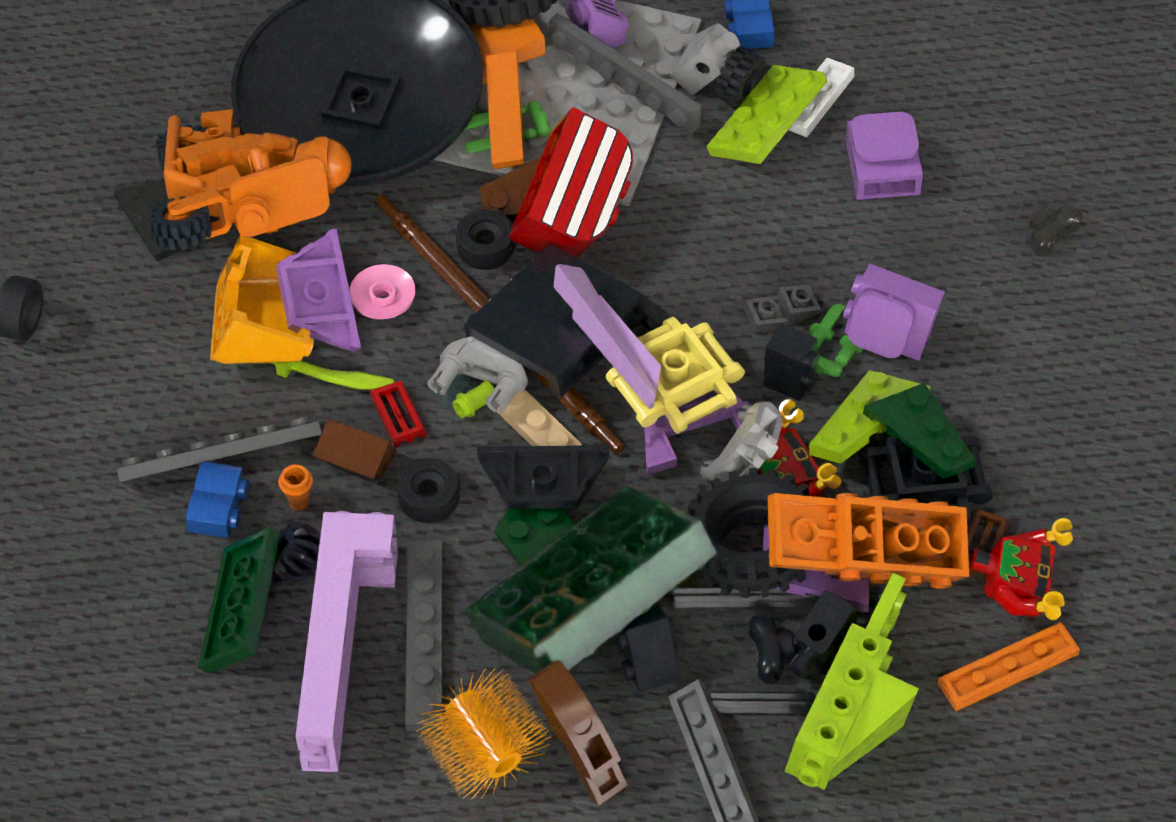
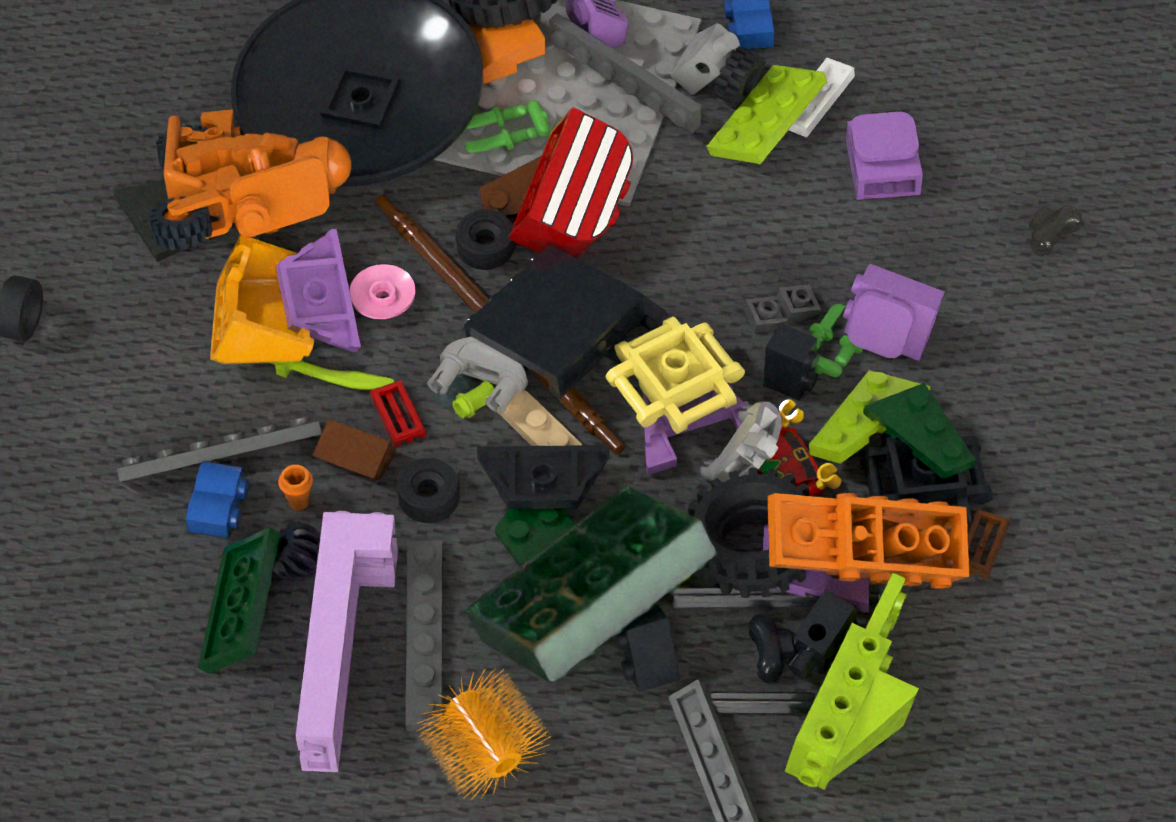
orange tile [485,51,526,170] -> none
reddish brown slope [528,659,628,805] -> none
lavender wedge [553,264,661,409] -> none
orange tile [937,622,1080,711] -> none
torso [969,518,1073,620] -> none

